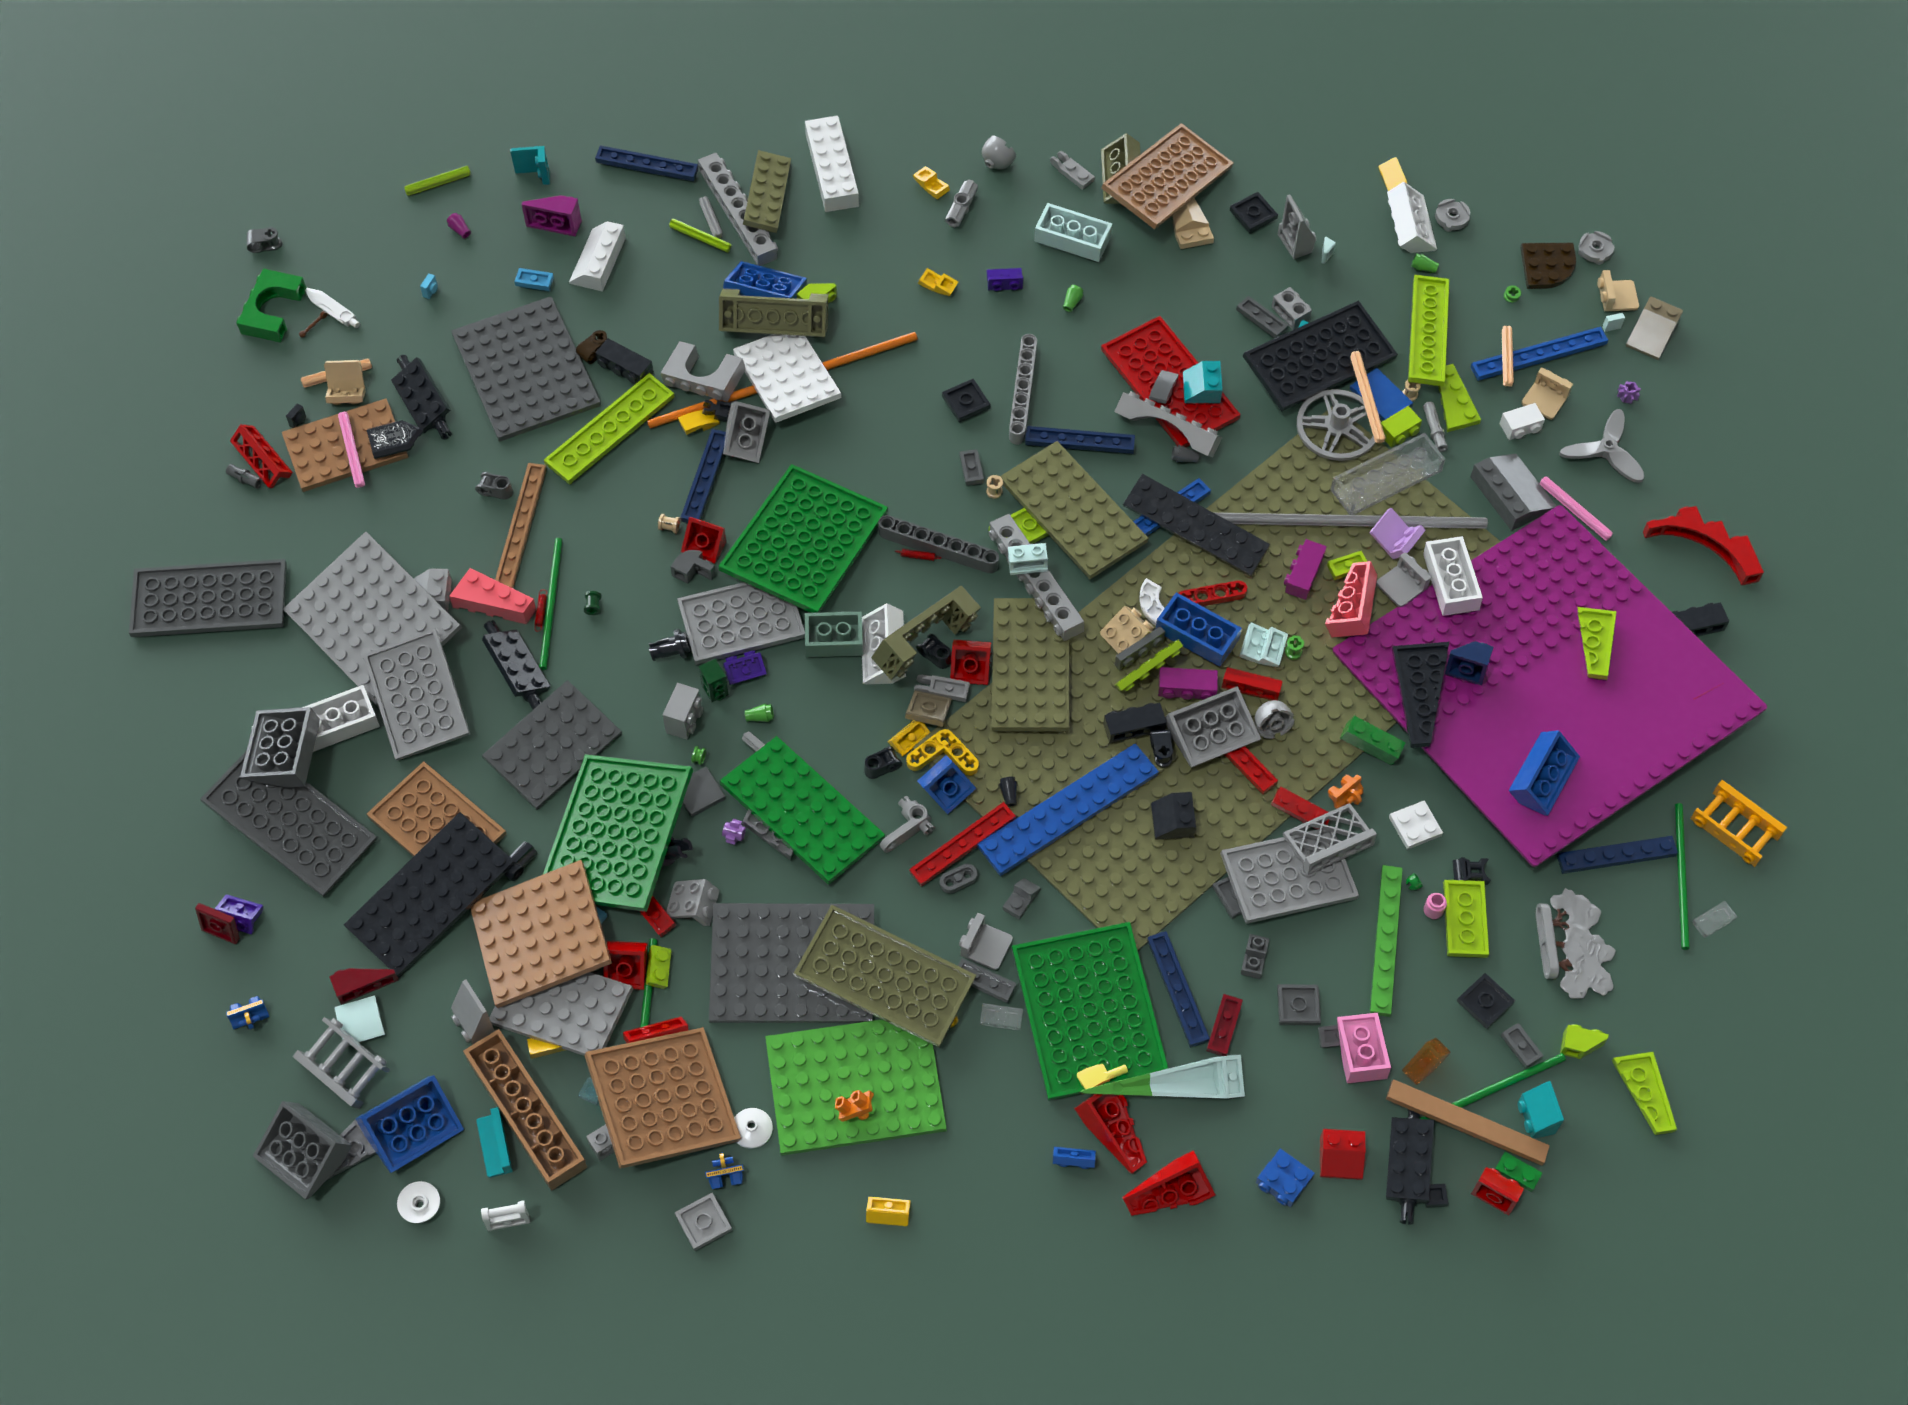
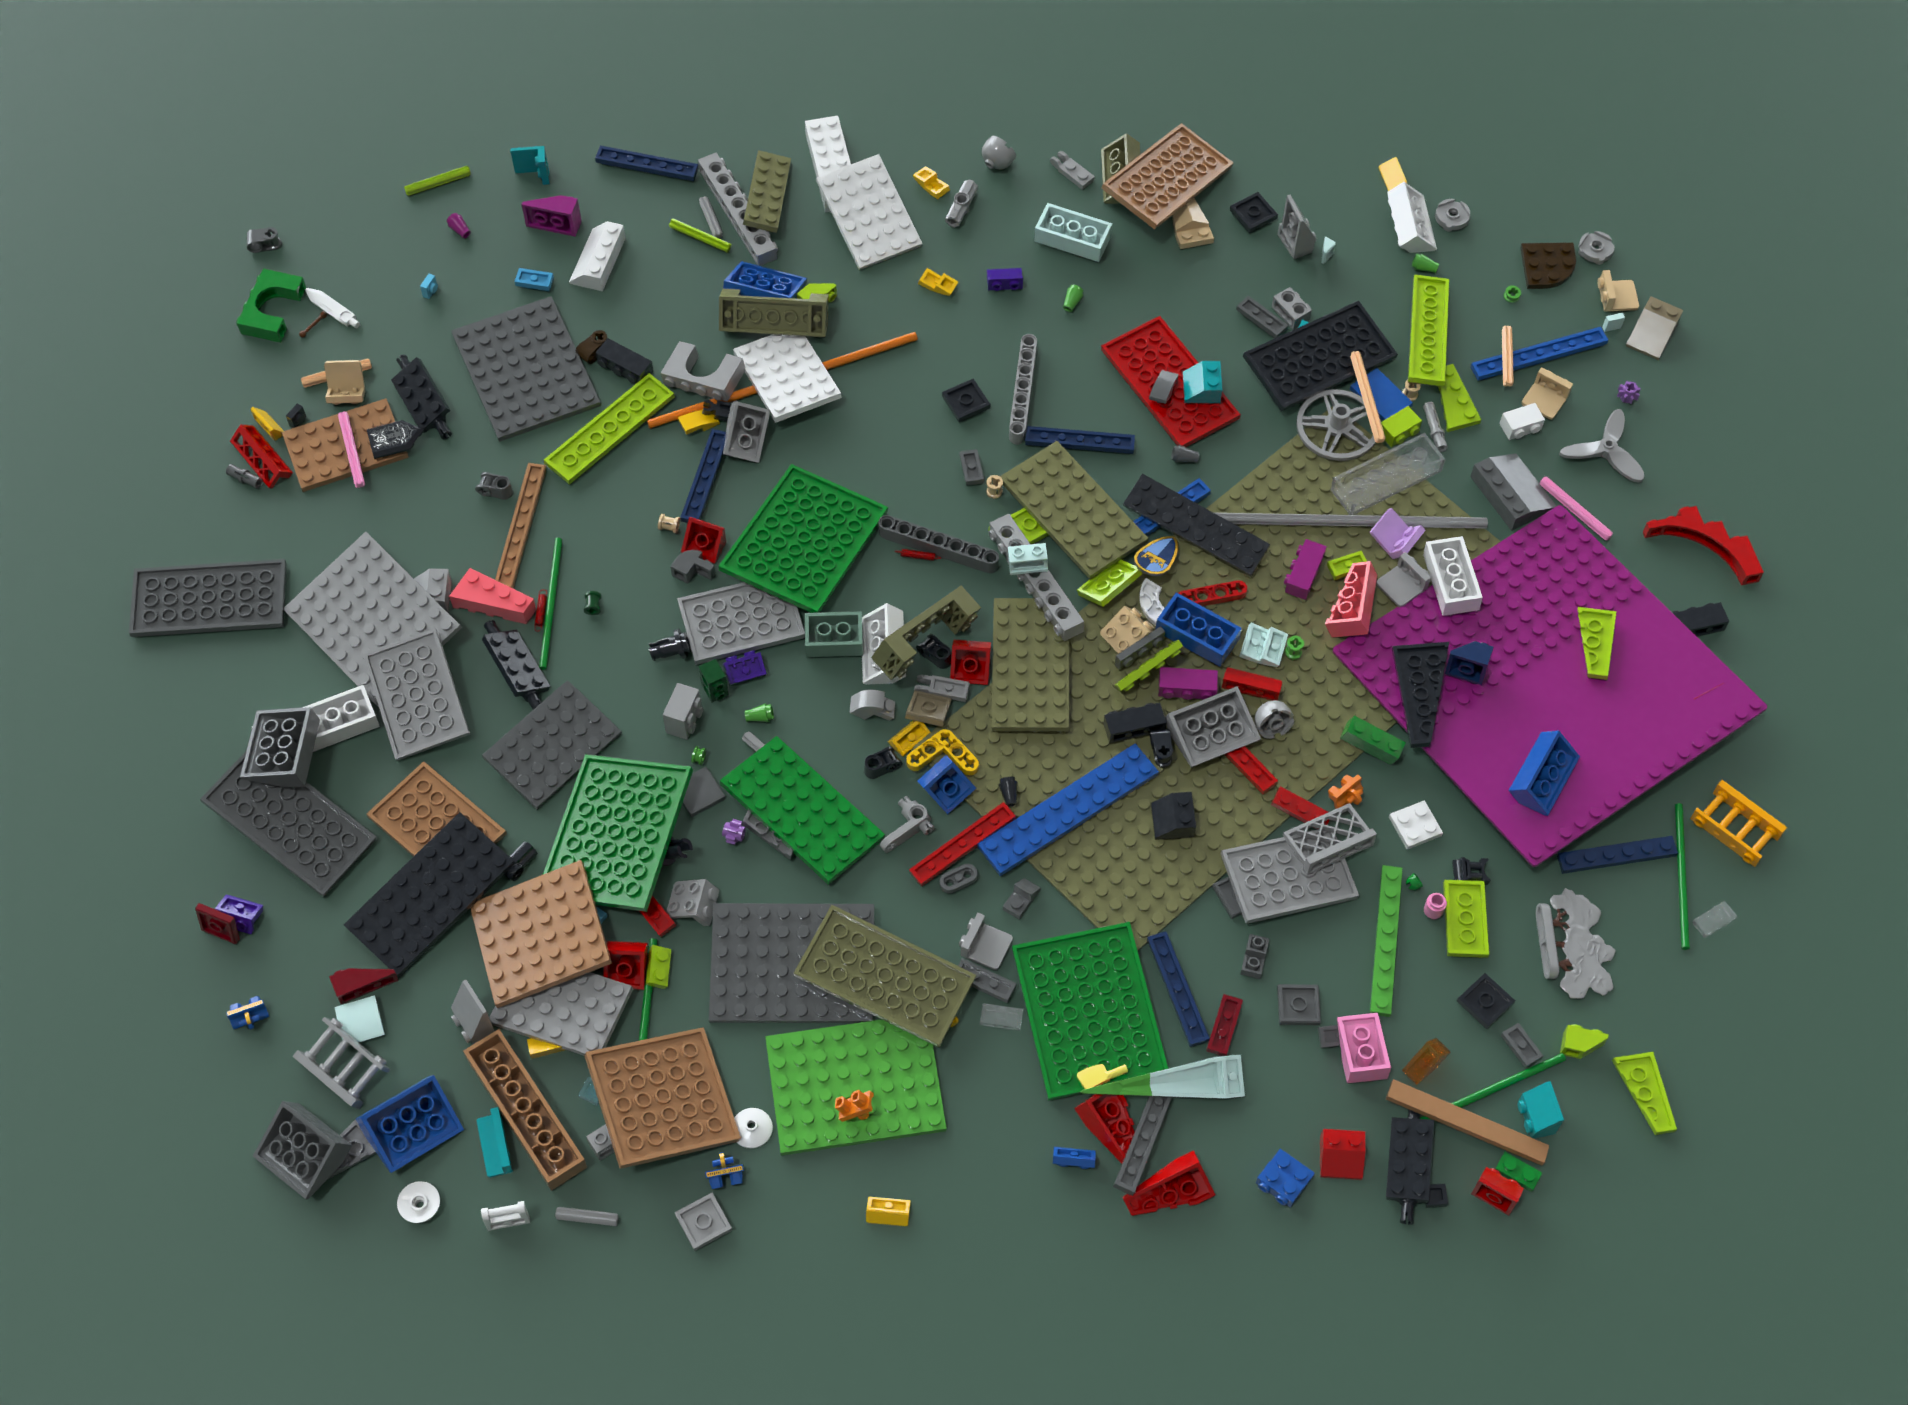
red plate [623,1016,689,1043] -> none
light grey arch [1114,391,1222,457] -> none
none -> yellow slope [251,407,283,441]
none -> light grey axle [555,1207,619,1226]
none -> white plate [816,154,922,270]
none -> light grey brick [850,690,895,721]
none -> lime plate [1077,560,1143,607]
none -> dark grey plate [1113,1096,1172,1196]
none -> shield [1134,536,1178,576]

